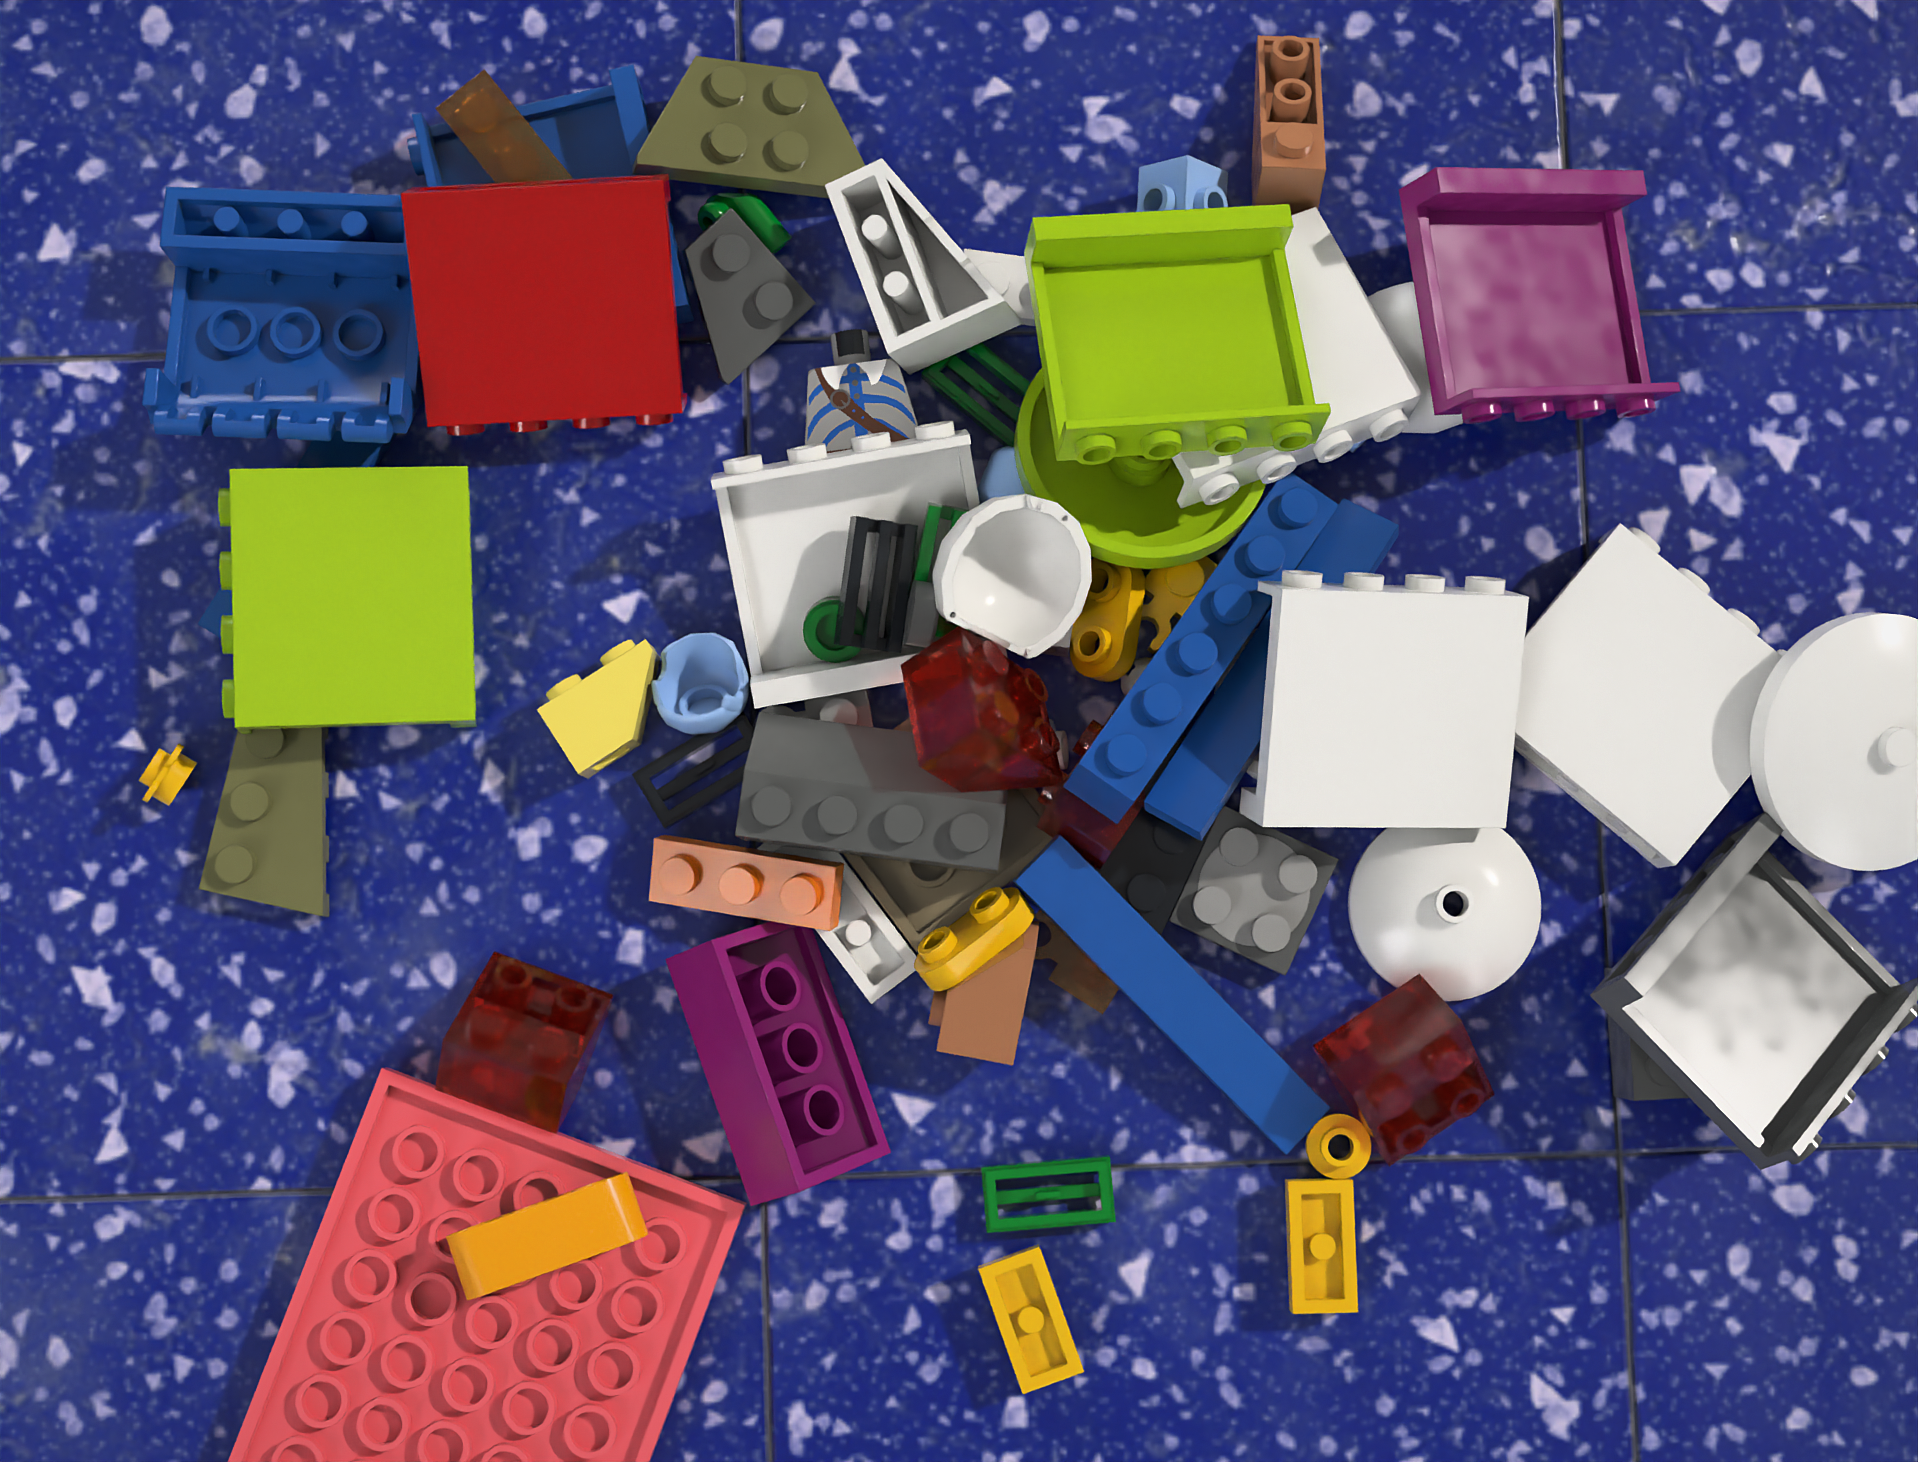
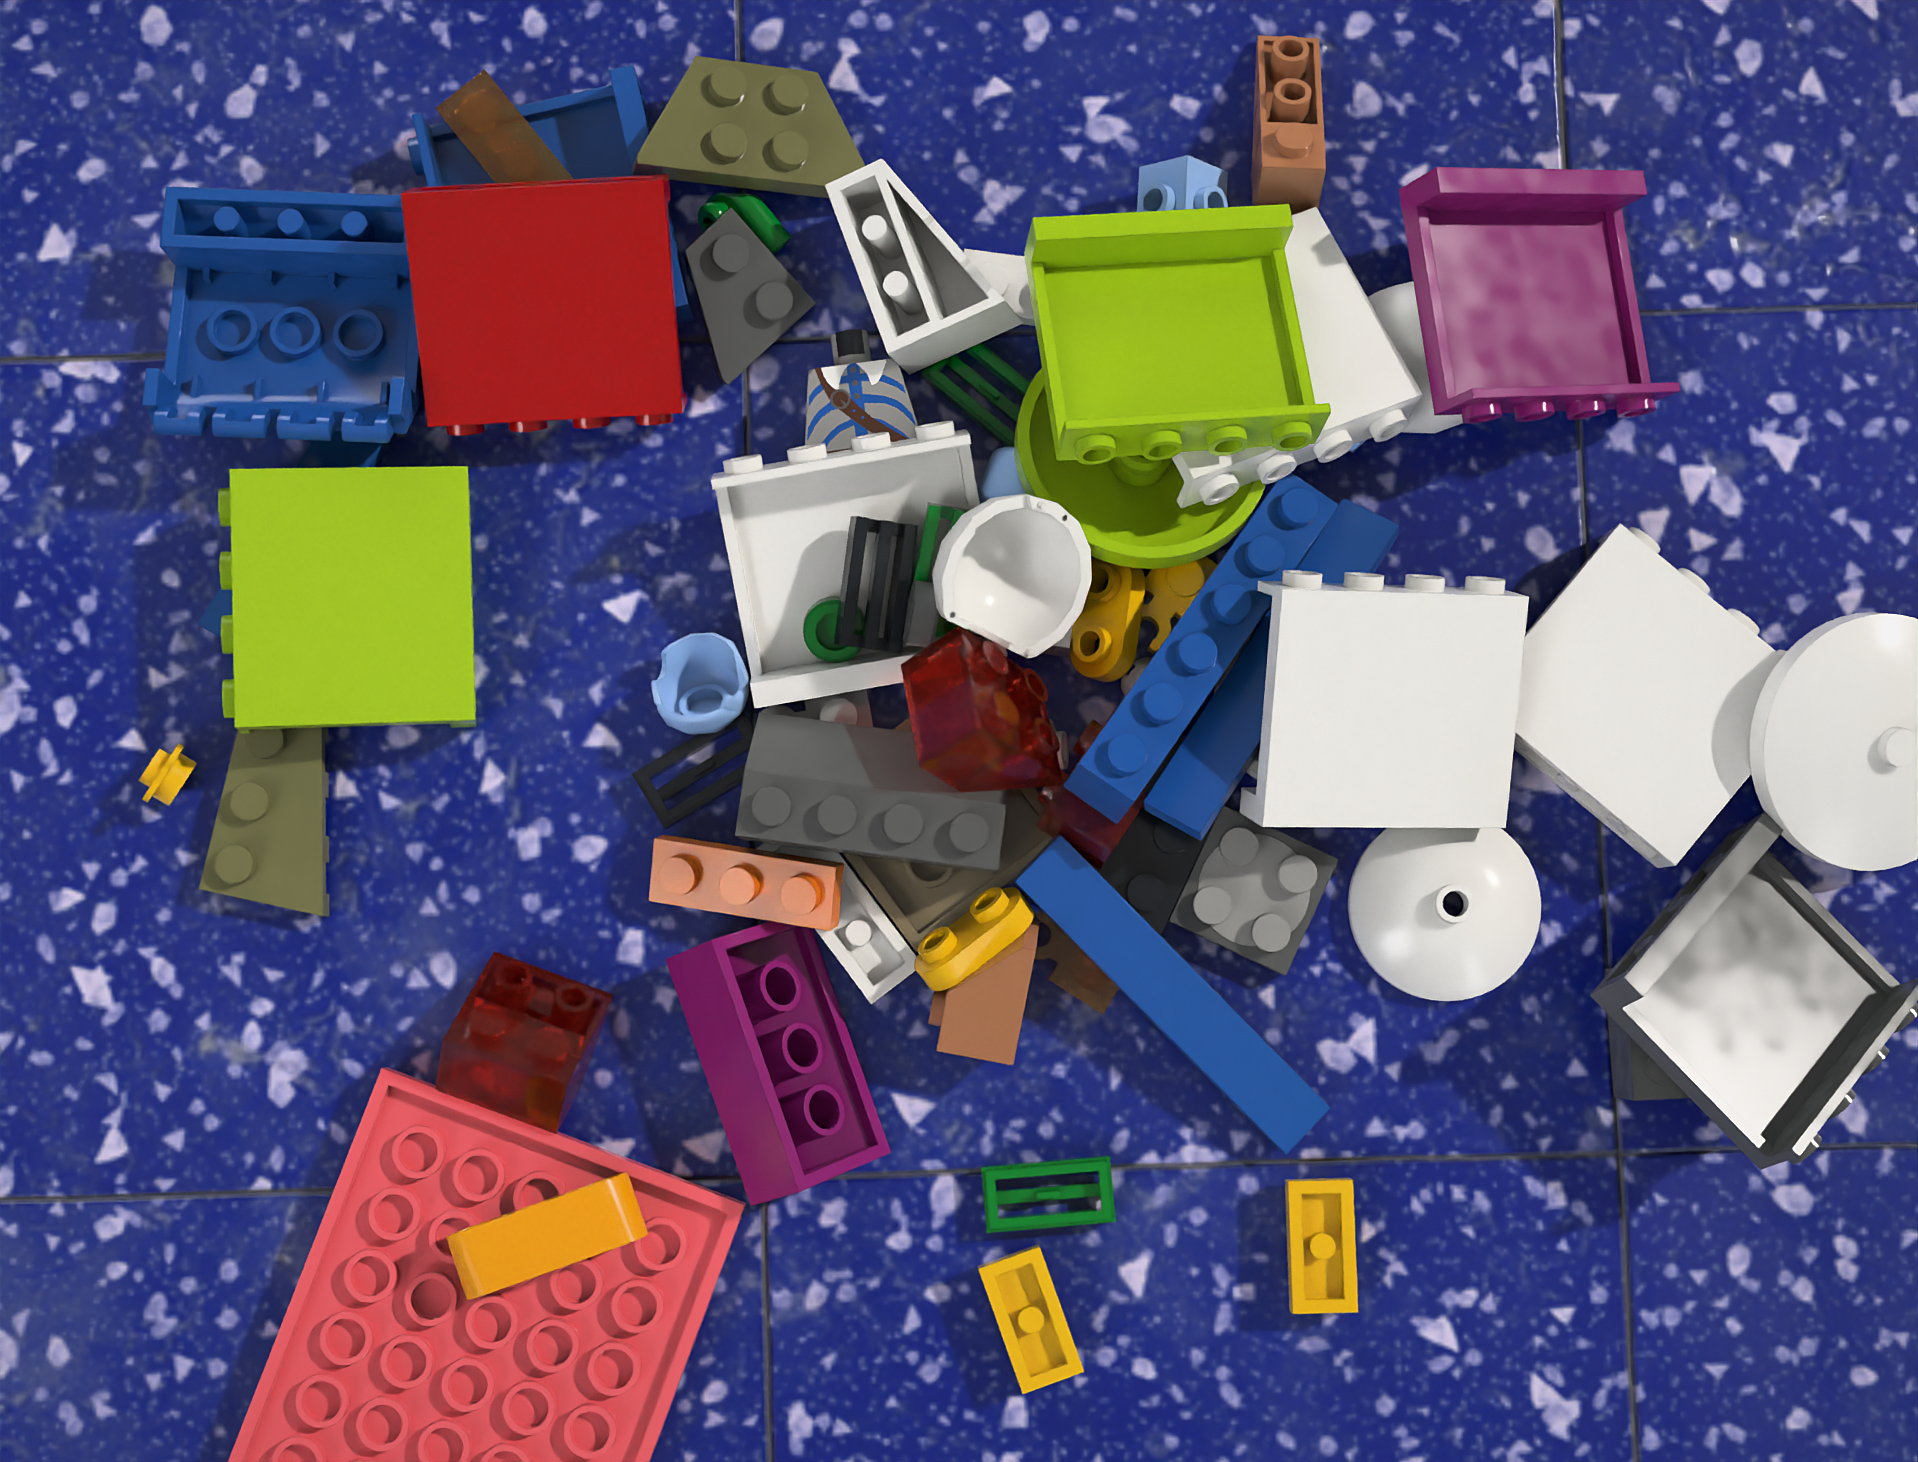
light yellow slope [537,639,660,779] -> none
yellow plate [1305,1113,1371,1179] -> none
clear red slope [1312,973,1495,1167] -> none

